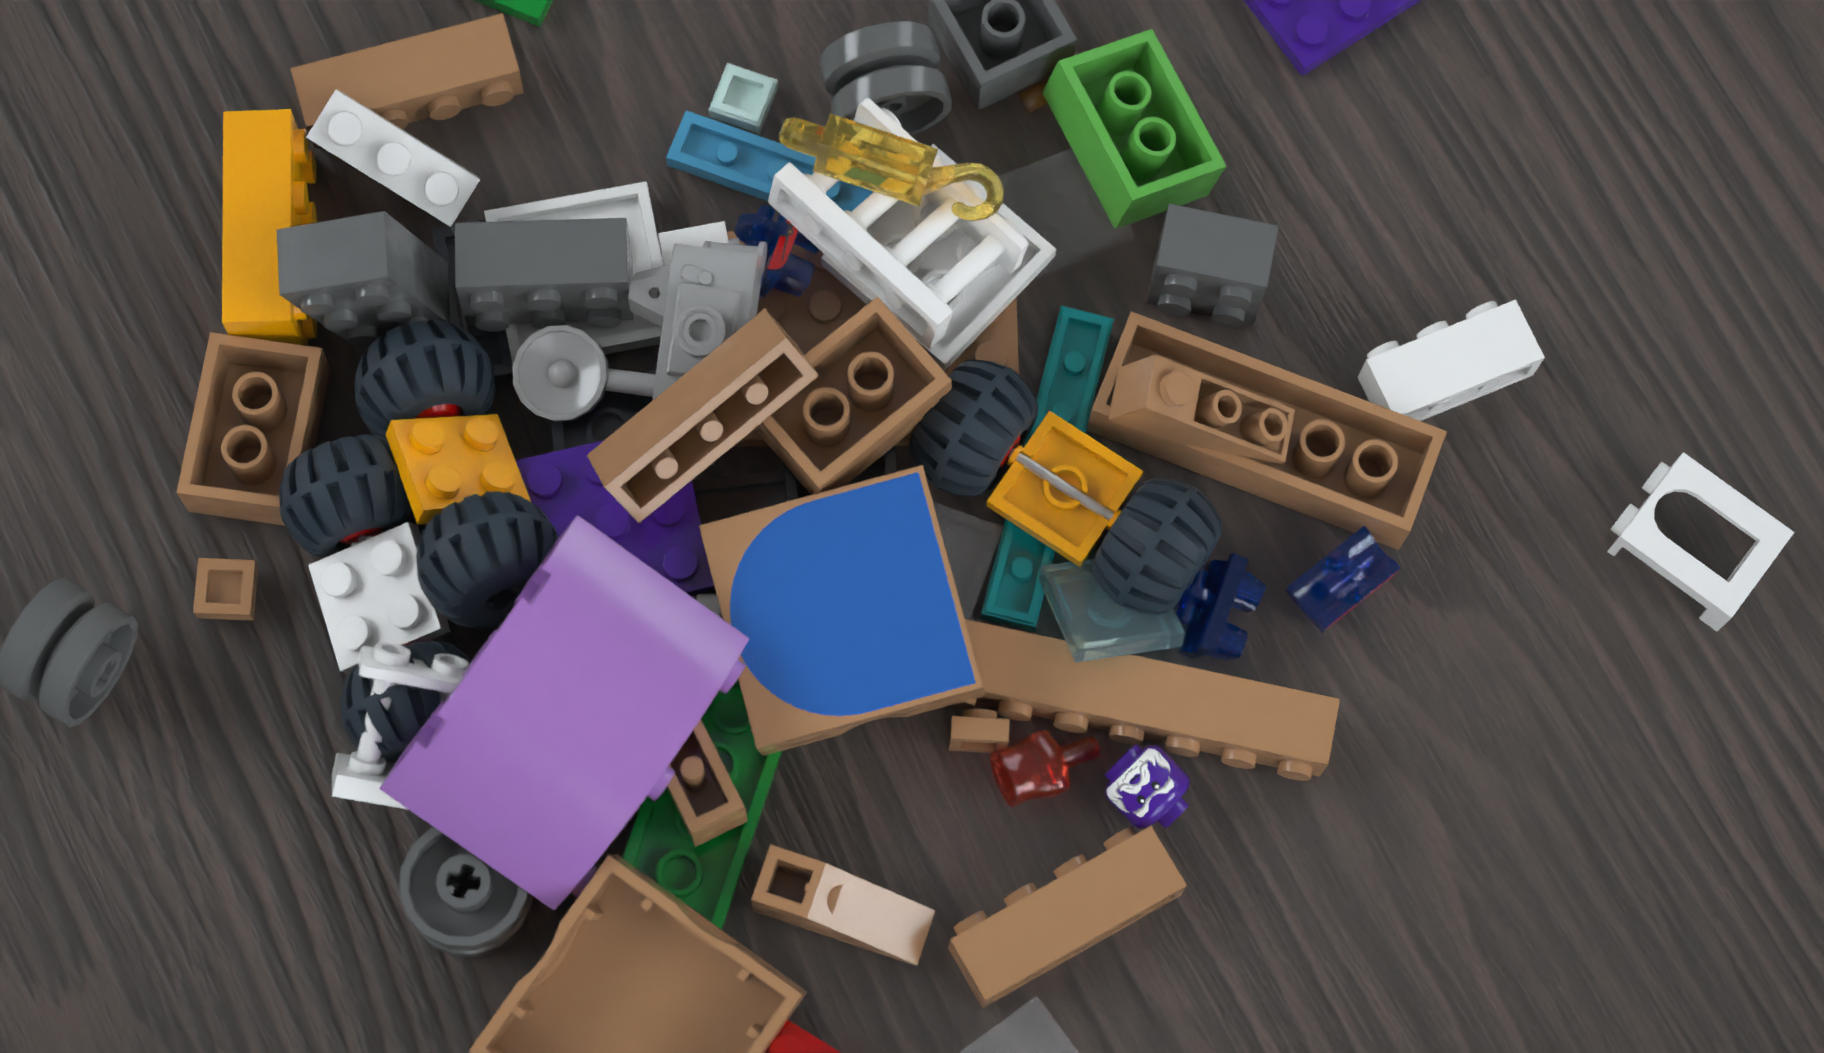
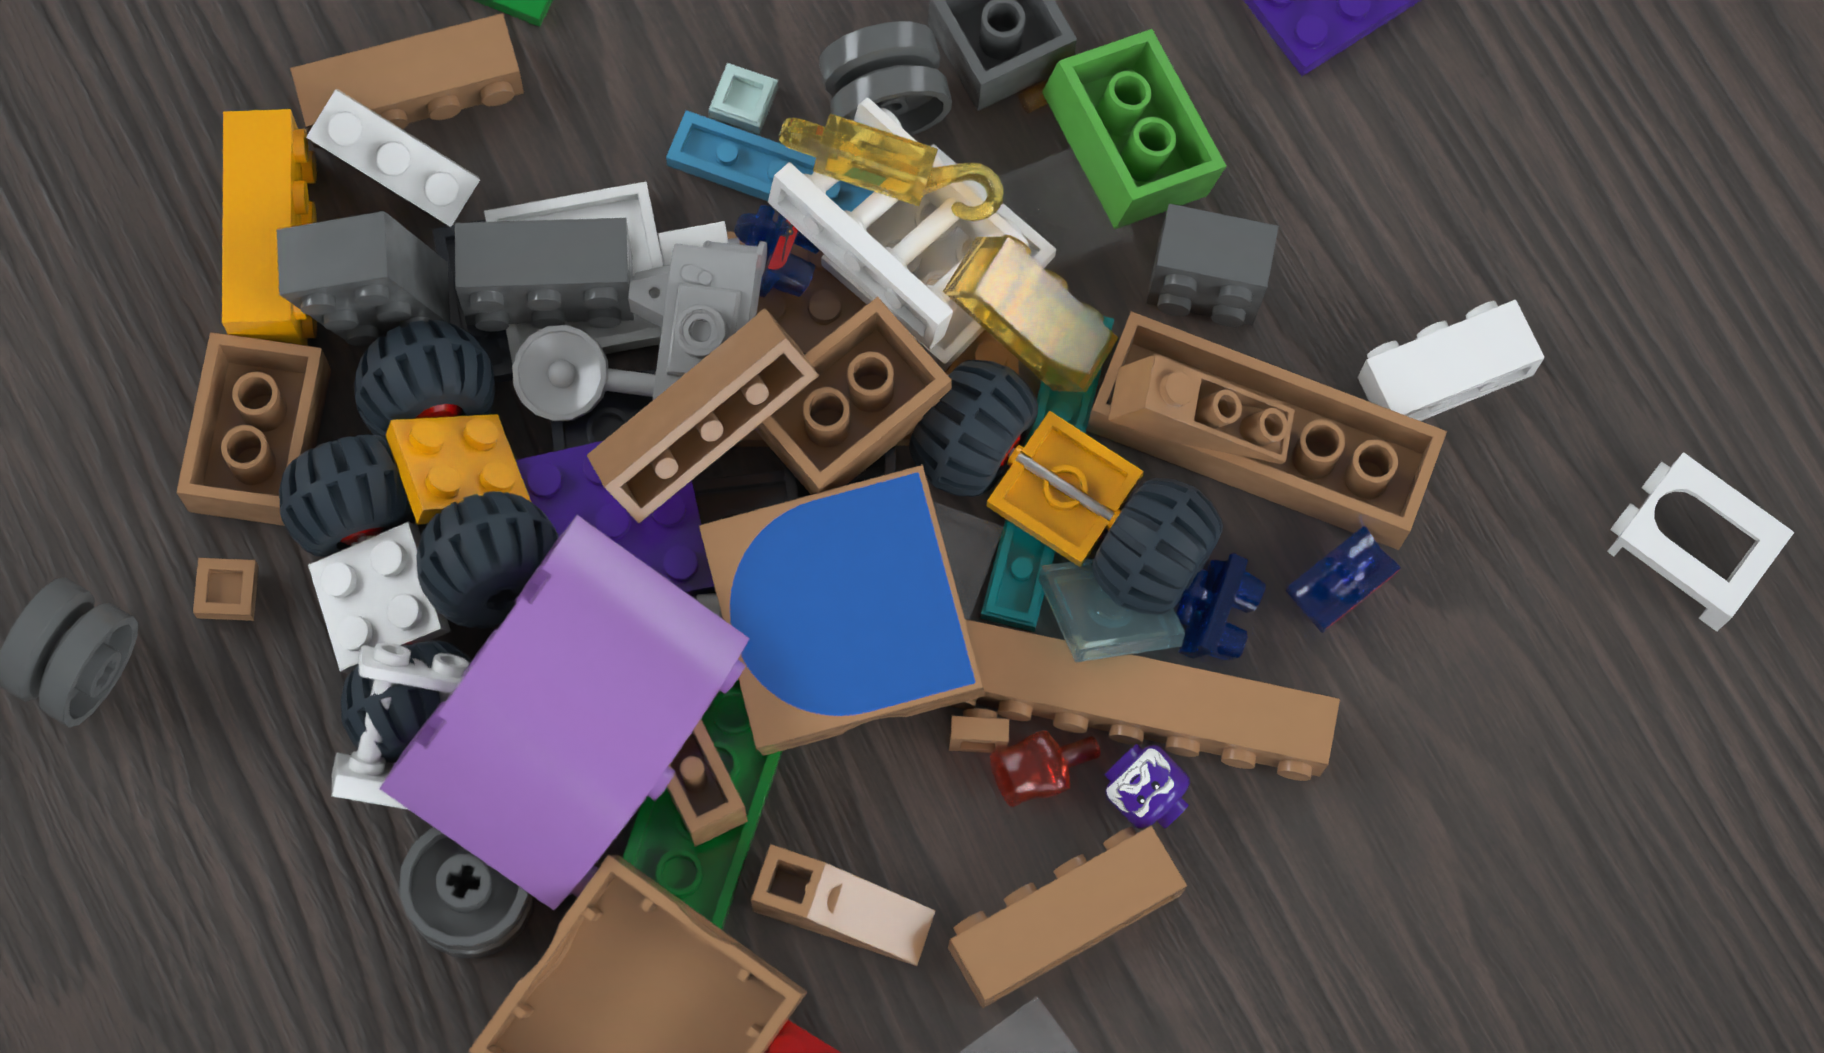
none -> clear yellow brick [943,234,1118,392]

